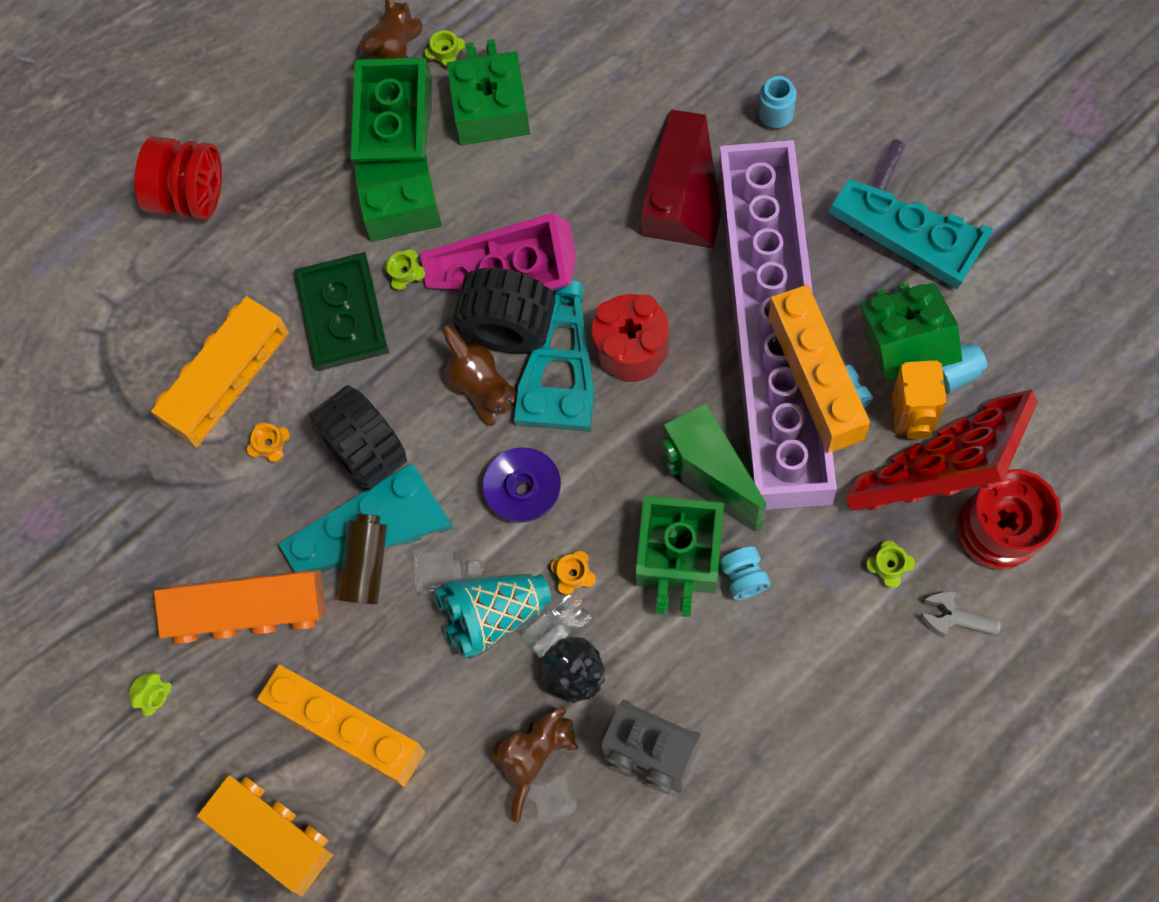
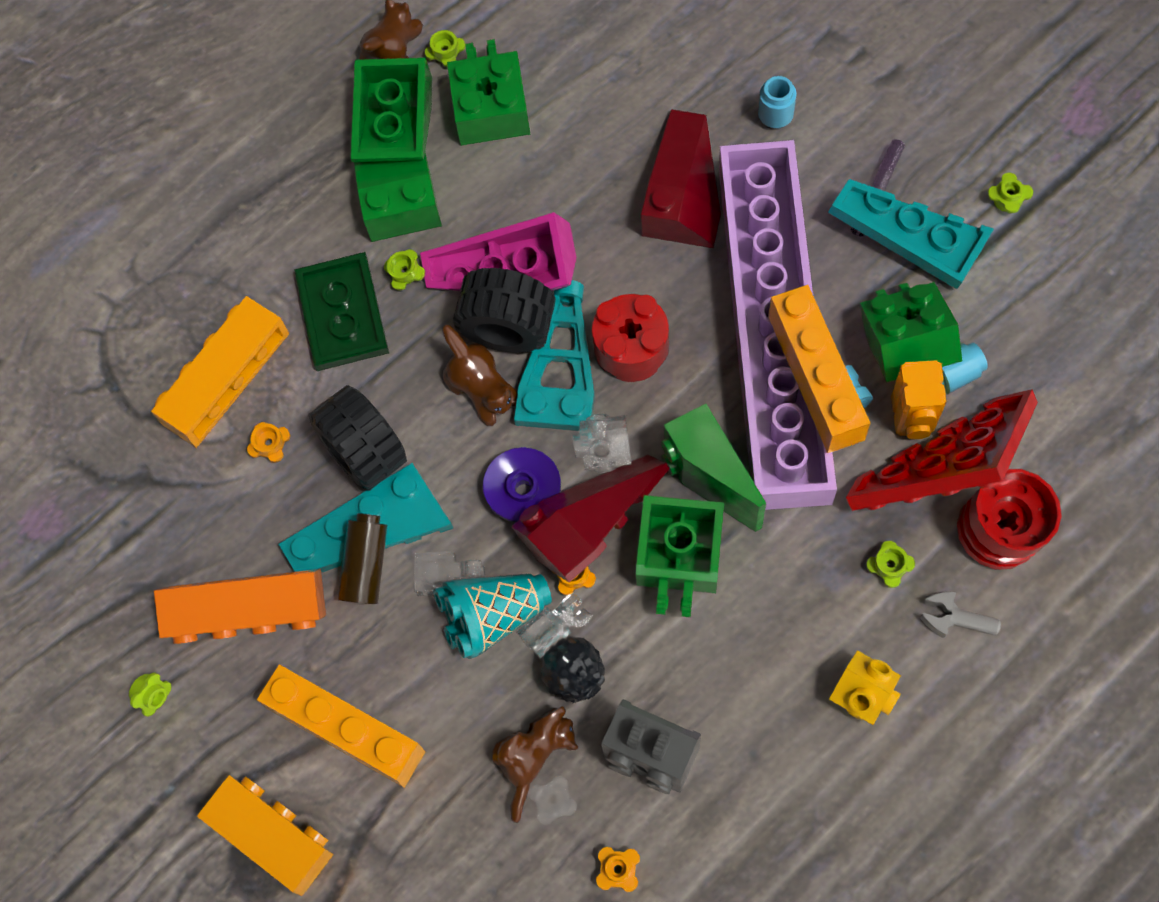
red wheel [135,136,222,220] -> none
medium azure wheel [719,547,771,600] -> none
none -> dark red wedge [511,454,670,582]
none -> clear brick [573,414,631,473]
none -> light orange plate [596,847,640,892]
none -> yellow brick [829,650,901,725]
none -> lime plate [988,173,1033,213]

